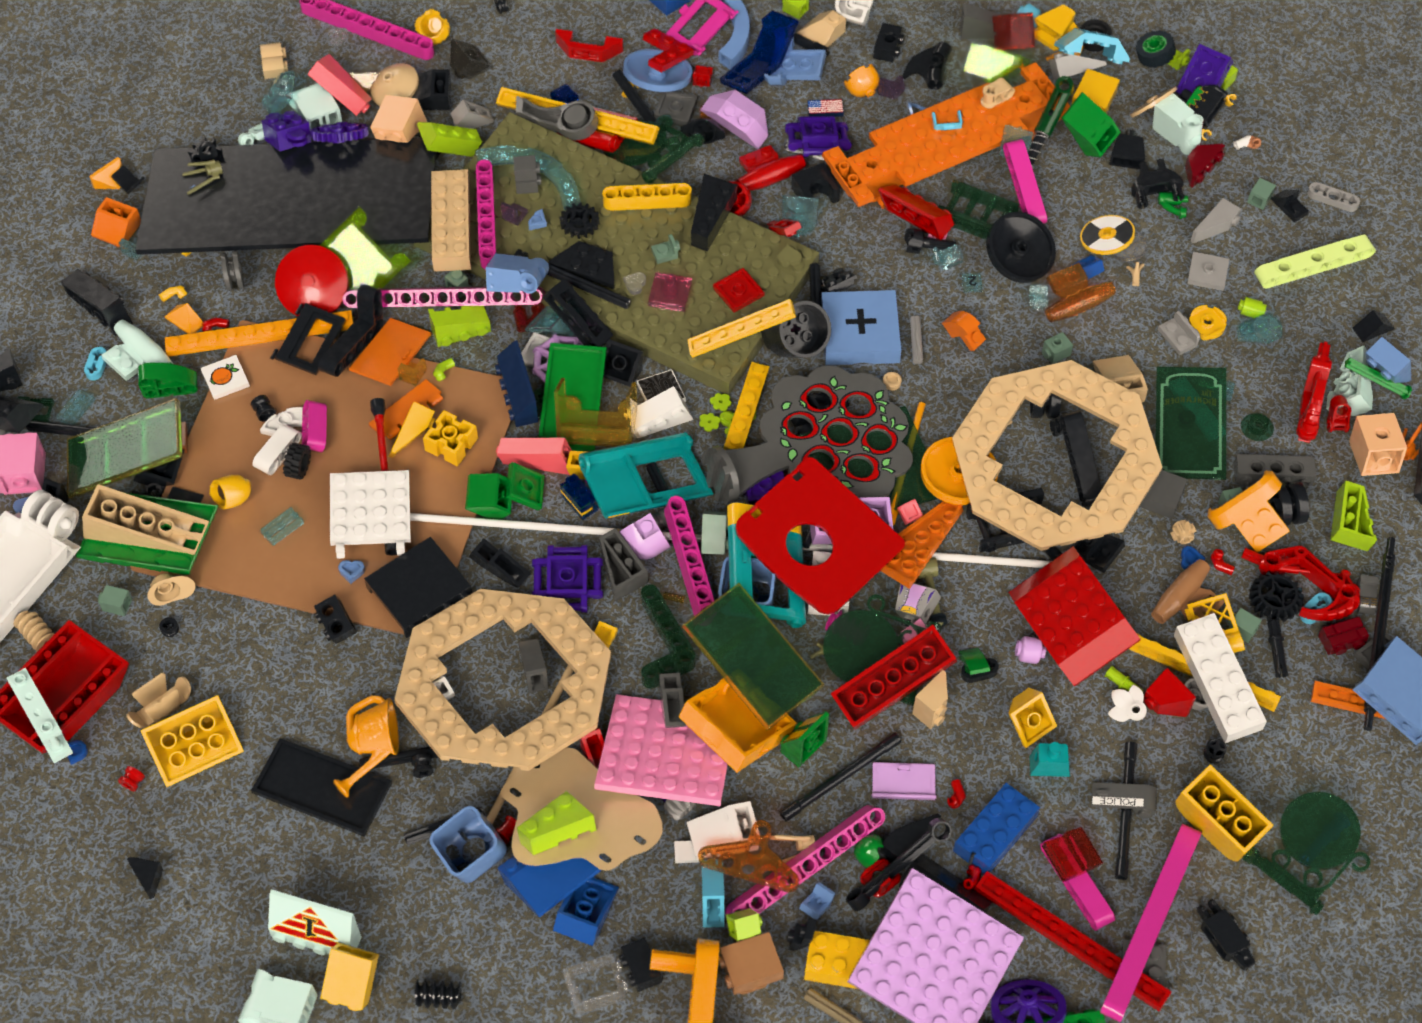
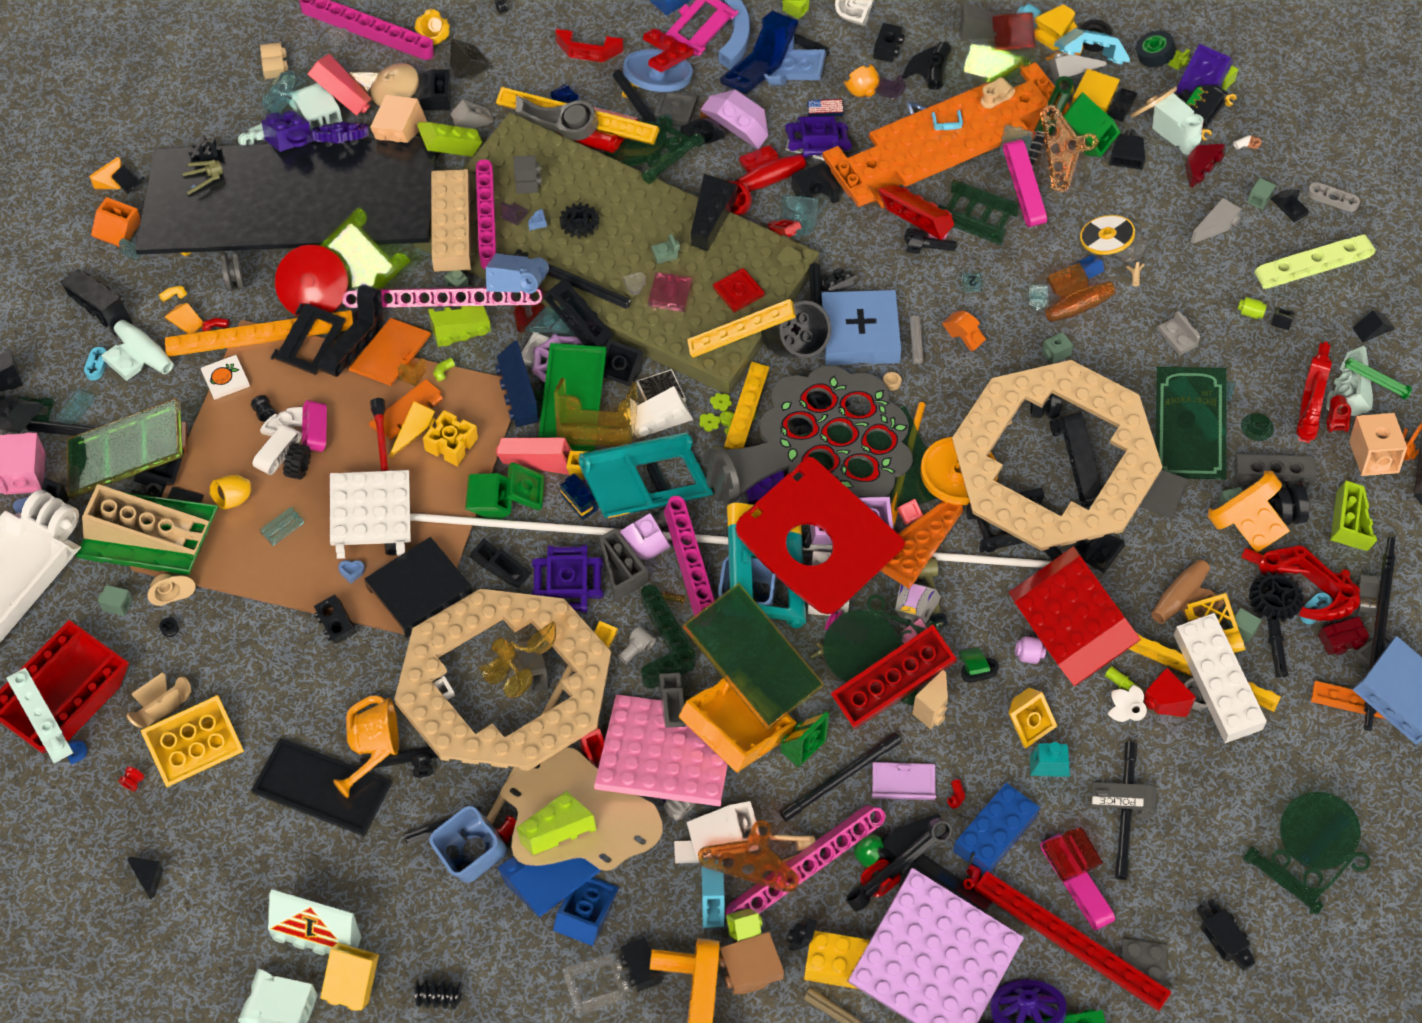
tan piece [13,611,55,652] -> none
green beam [138,363,198,399] -> none
clear light blue plate [475,146,581,211] -> none
black wing [548,241,615,289] -> none
yellow beam [602,183,692,211] -> none
red bracket [693,65,713,87] -> none
brick [701,511,729,555] -> none
tan slope [797,10,846,47] -> none
medium blue bracket [799,882,835,920] -> none
clear light blue bracket [932,244,963,270] -> none
black dish [986,212,1056,283] -> none
tan slope [1093,355,1148,403] -> none
dark pink beam [1100,823,1202,1023] -> none
black connector [1131,158,1185,209] -> none
green plant [1158,192,1188,220] -> none
tan gear [1170,520,1196,544] -> none
yellow brick [1175,764,1274,862] -> none
blue tile [1181,546,1205,570] -> none
light grey plate [1187,252,1229,291] -> none
yellow plate [1188,305,1227,341] -> none
black wheel [1203,738,1227,764] -> none
red arm [1211,549,1235,576] -> none
clear light blue slope [1238,312,1282,344] -> none
medium blue slope [1366,337,1411,383] -> none
none -> clear yellow plant [479,621,556,698]
none -> light grey pin [618,626,656,665]
none -> clear orange beam [1041,105,1098,192]
none -> black slope [1107,88,1137,122]
none -> black slope [1271,307,1295,330]

